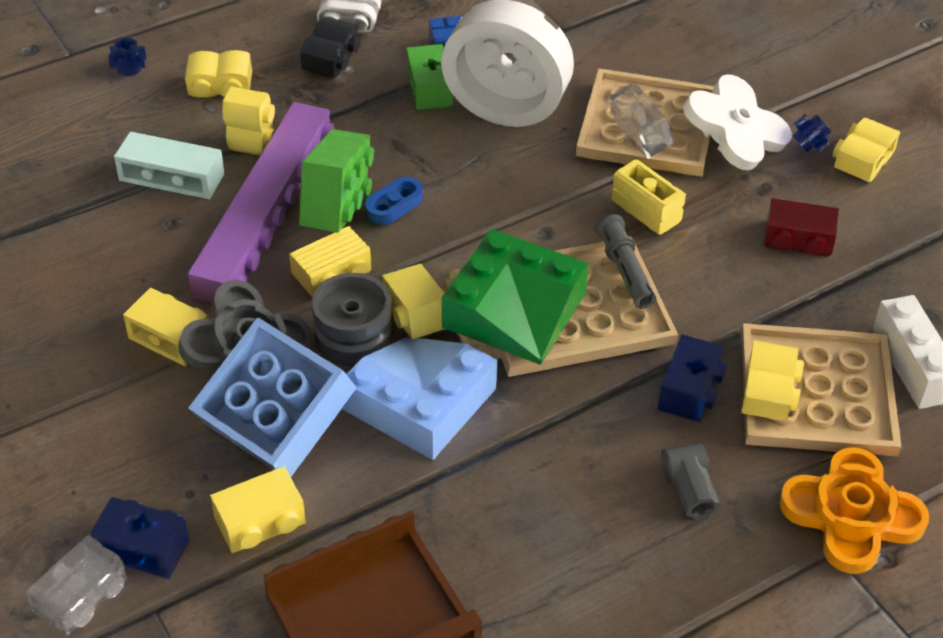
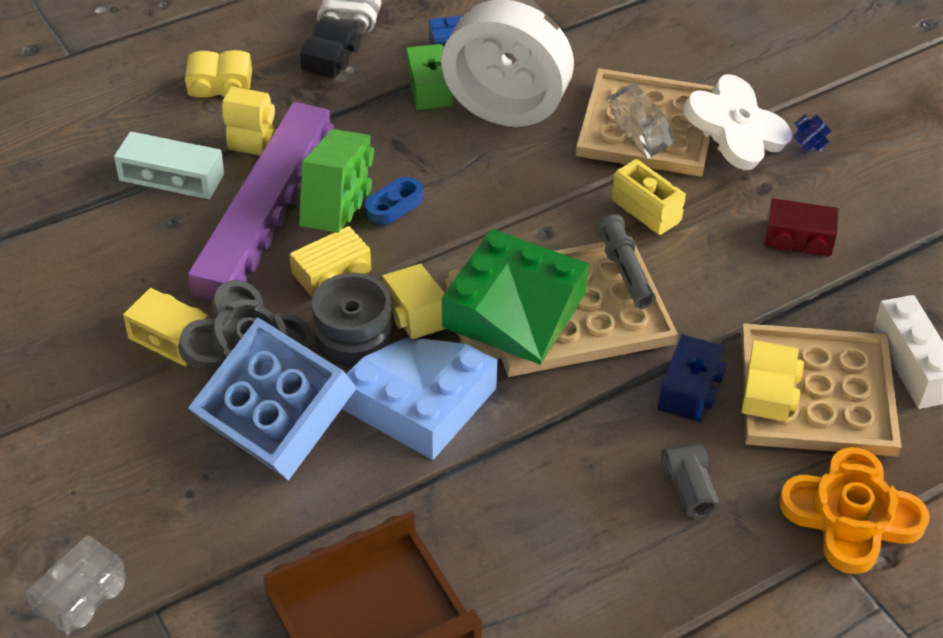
clear blue brick [89,497,190,579] -> none
clear blue gear [108,38,147,76] -> none
light yellow brick [210,466,306,553] -> none
light yellow brick [833,117,900,182] -> none

